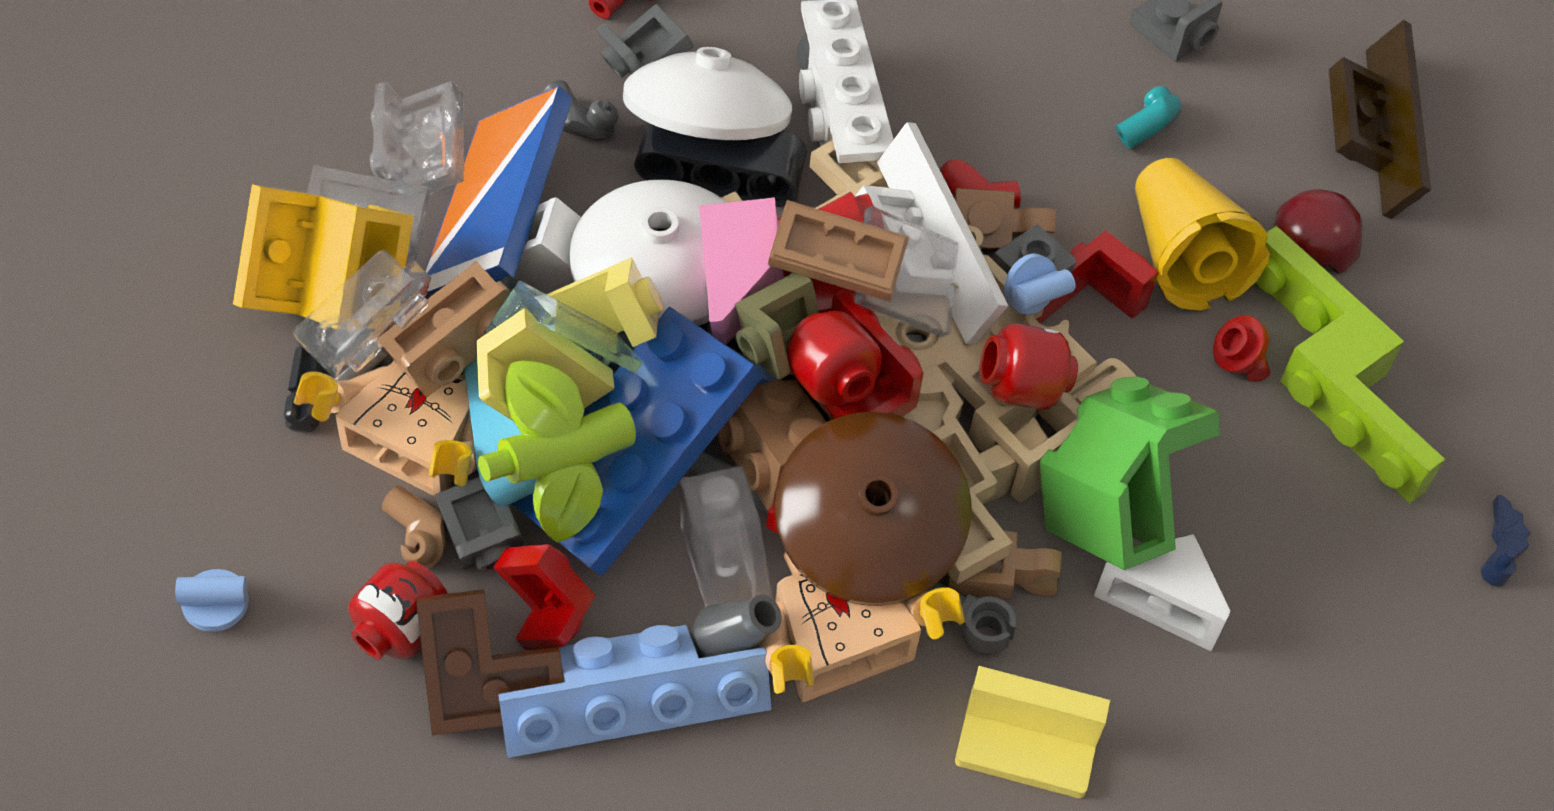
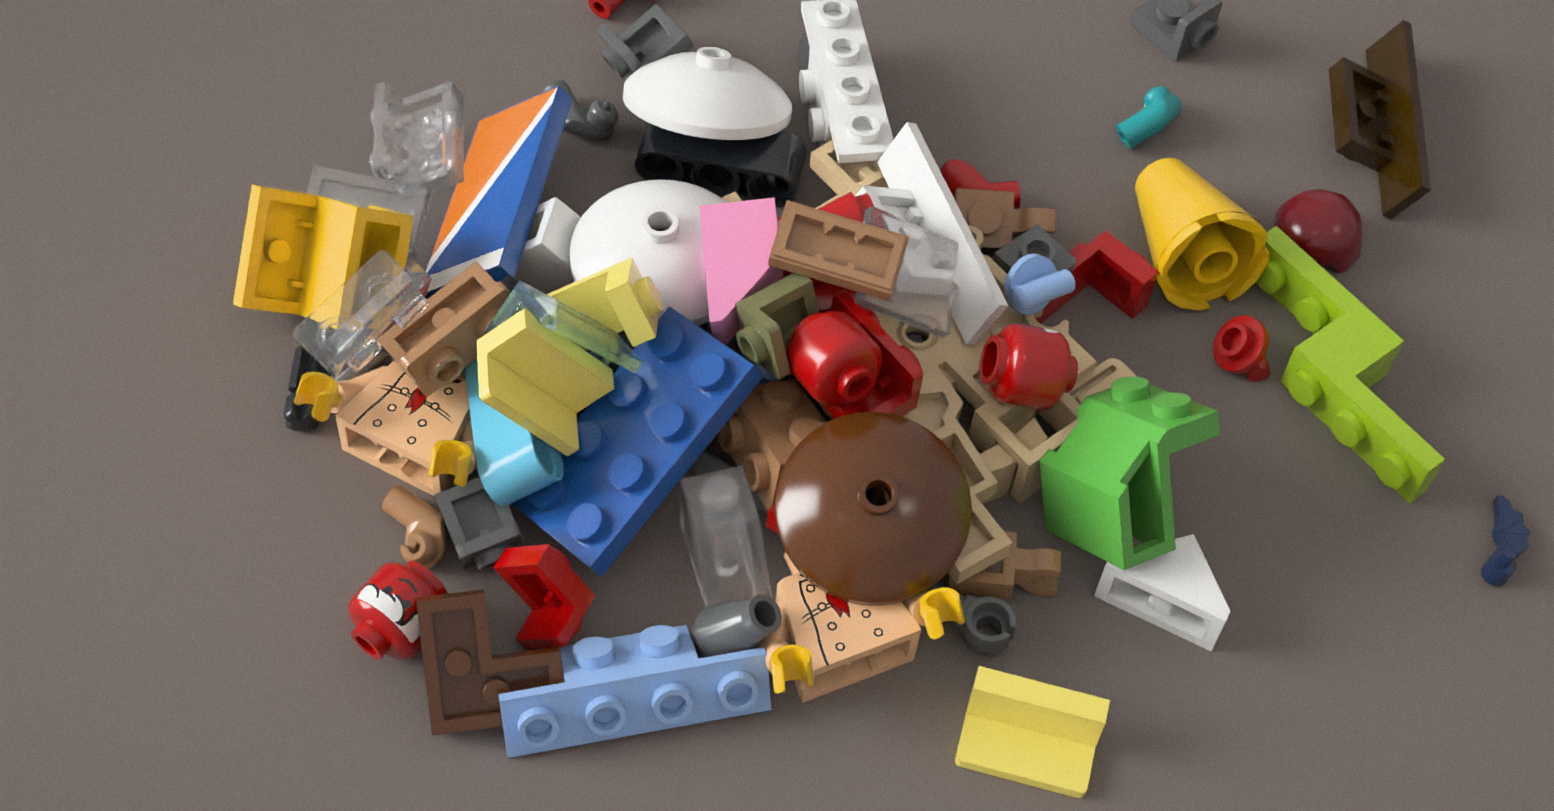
light blue plate [175,569,249,632] -> none
lime plant [478,360,636,543] -> none

